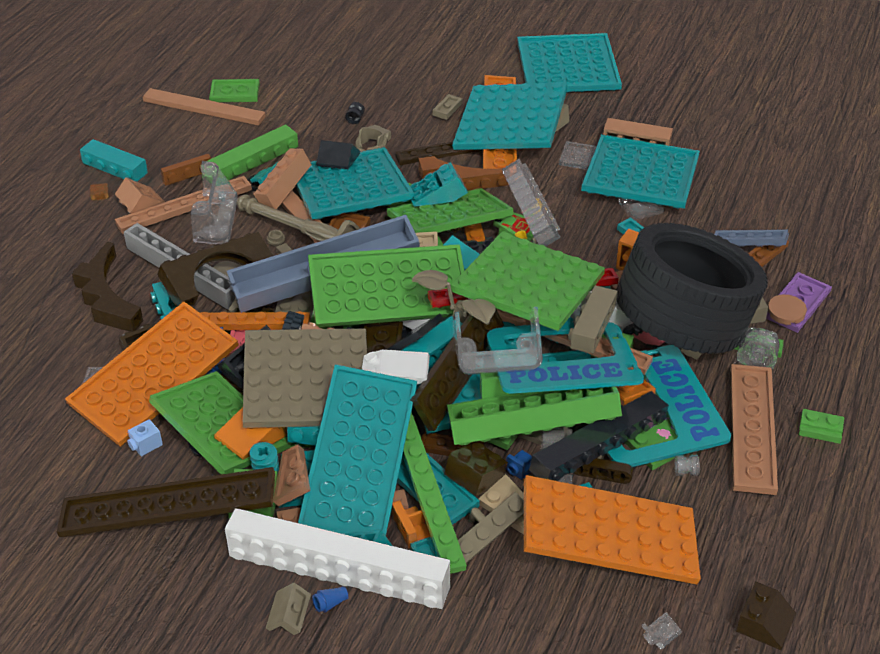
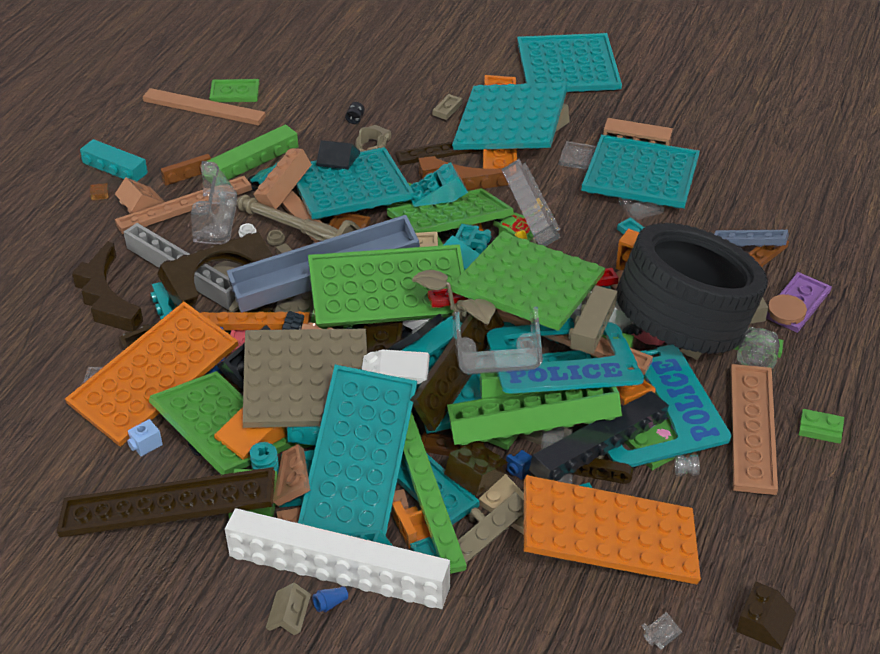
none -> white plate [238,223,256,237]
none -> teal plate [455,224,491,254]

